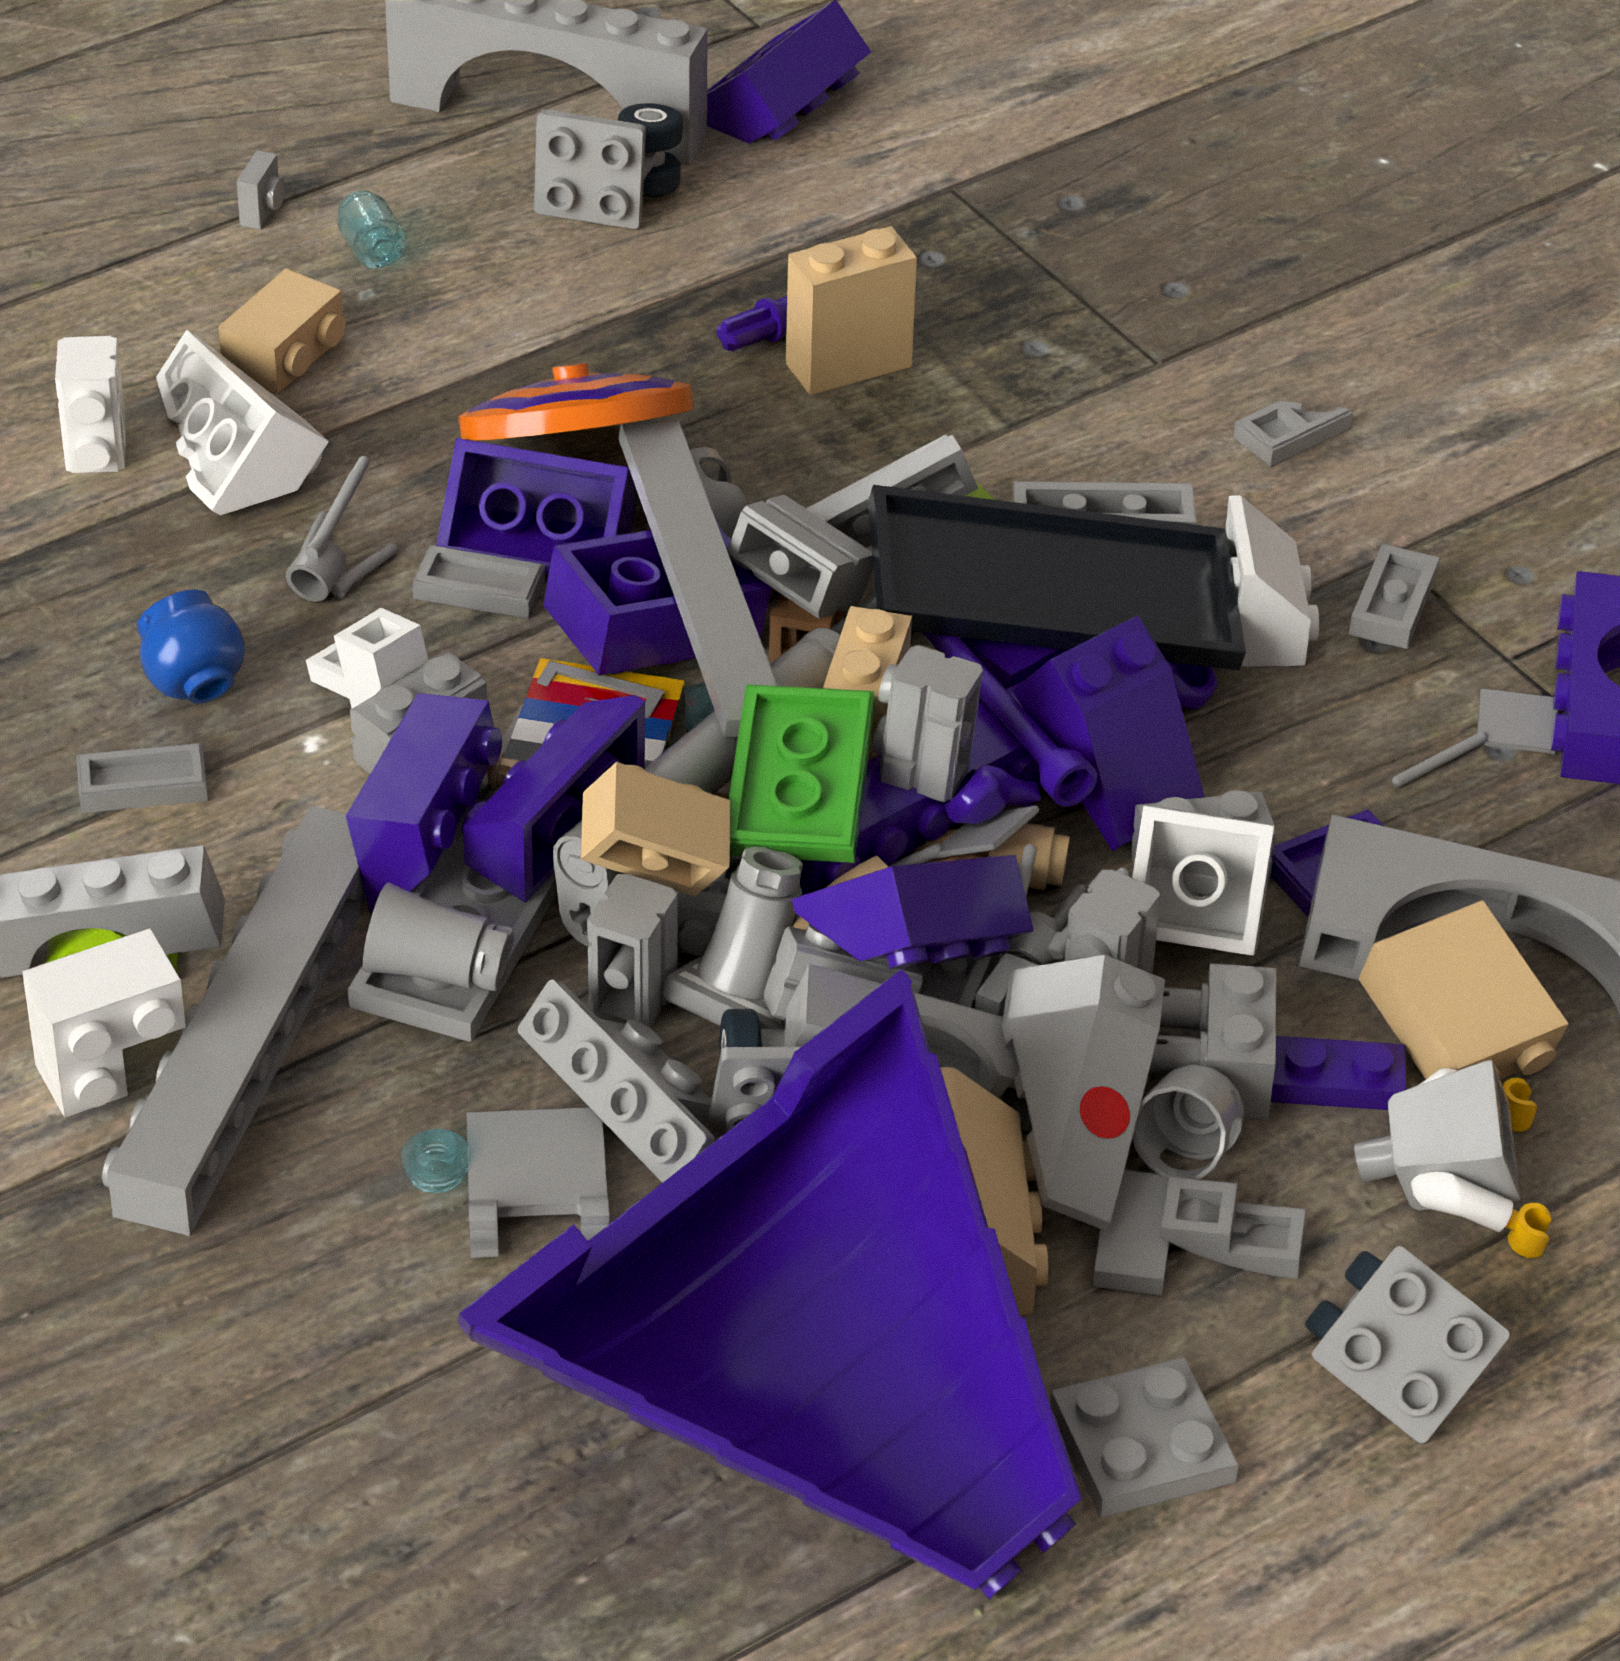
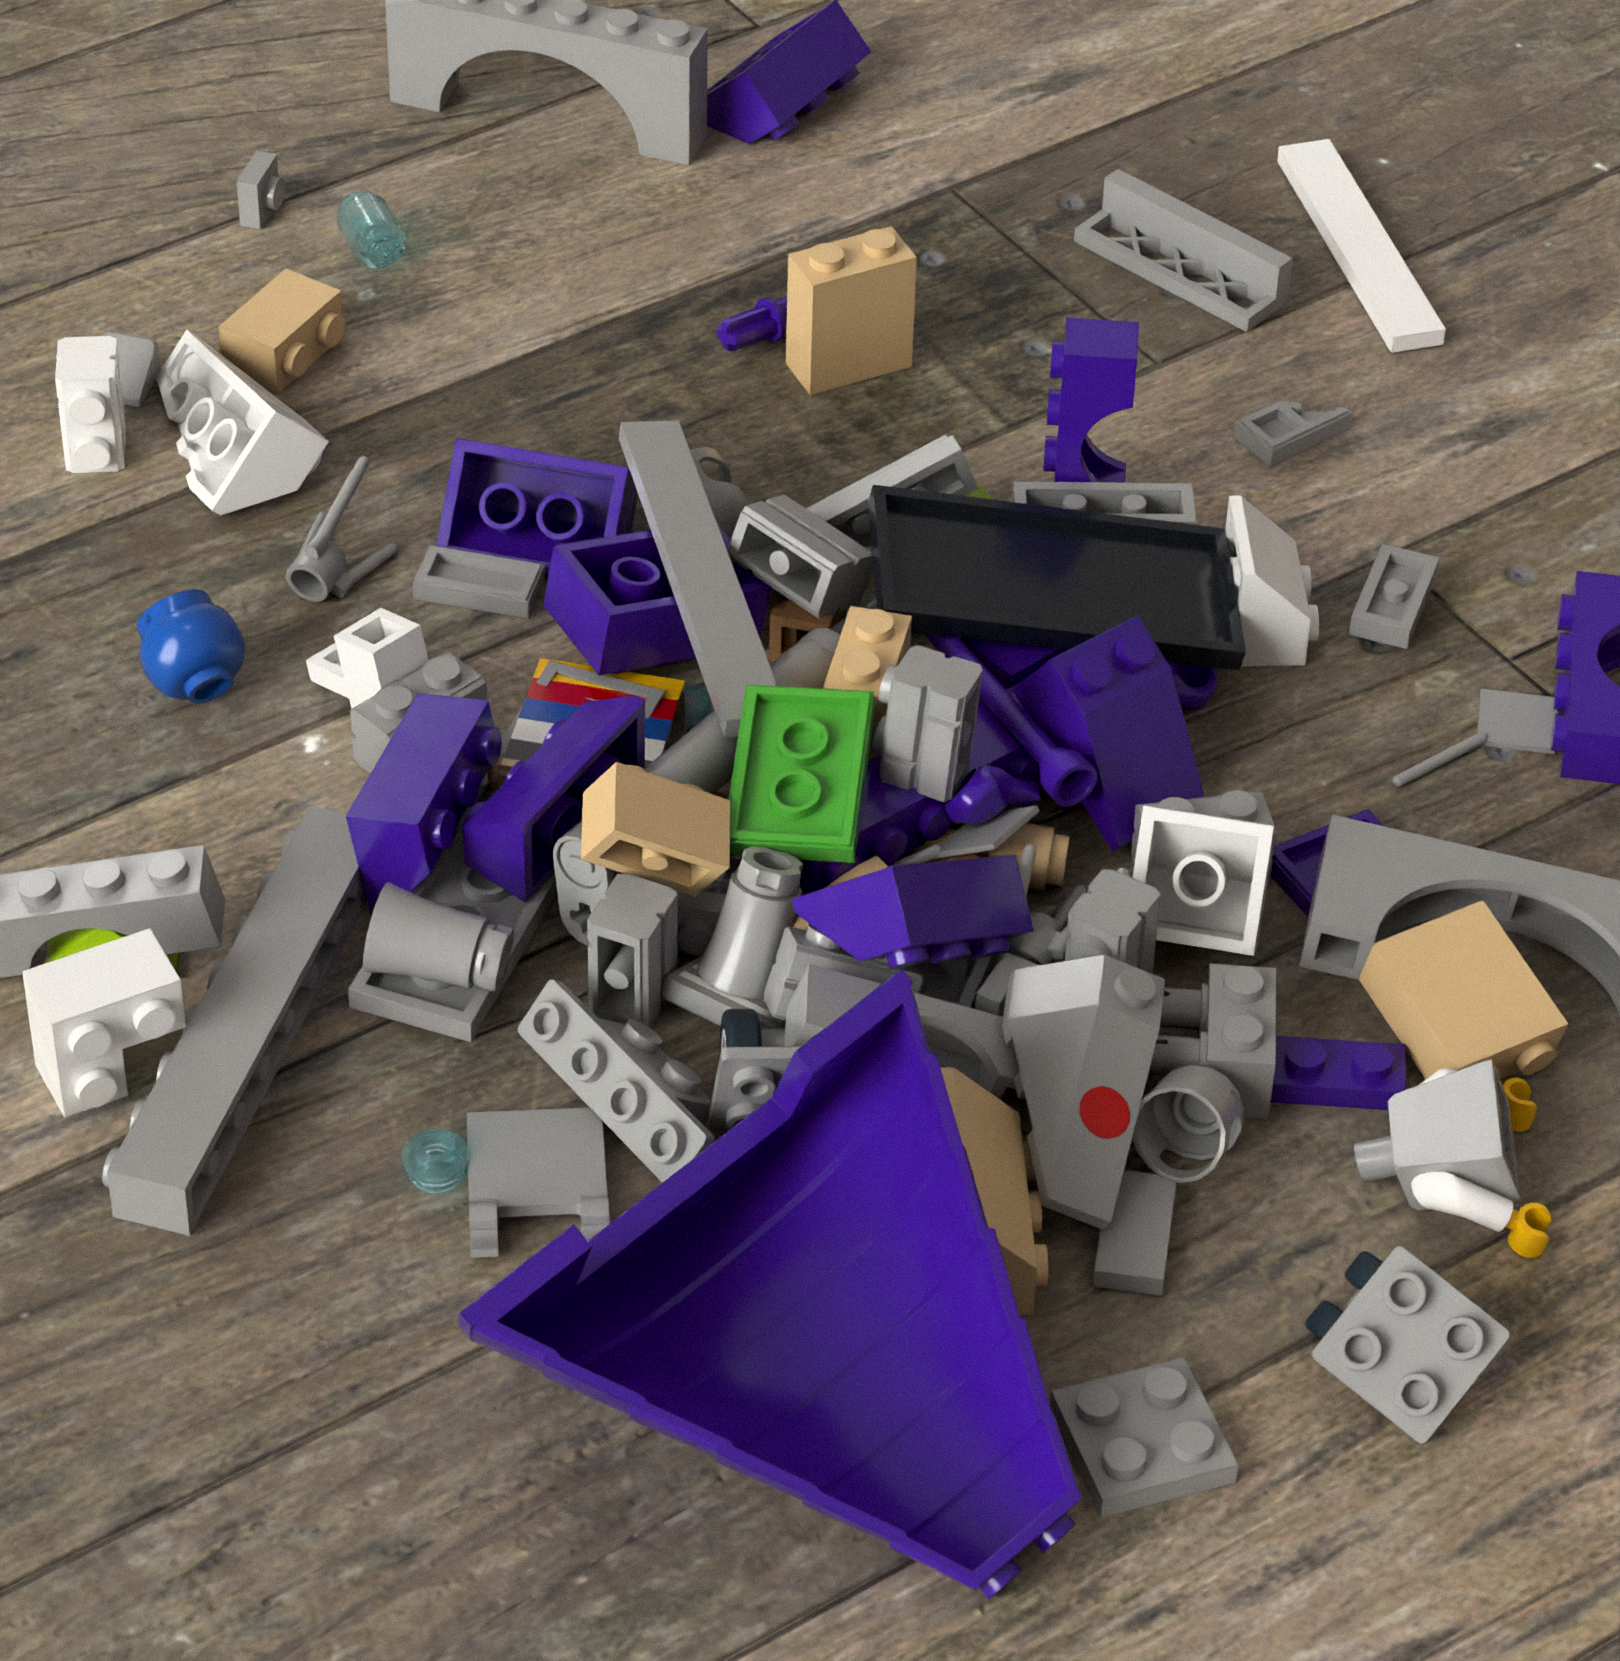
light grey tile [76,743,208,813] -> none
orange dish [458,363,694,441] -> none
light grey plate [534,103,683,229] -> none
light grey slope [1160,1176,1306,1279] -> none
none -> light grey slope [103,331,160,407]
none -> dark purple arch [1043,317,1139,483]
none -> light grey fence [1074,169,1293,332]
none -> white tile [1277,139,1446,353]

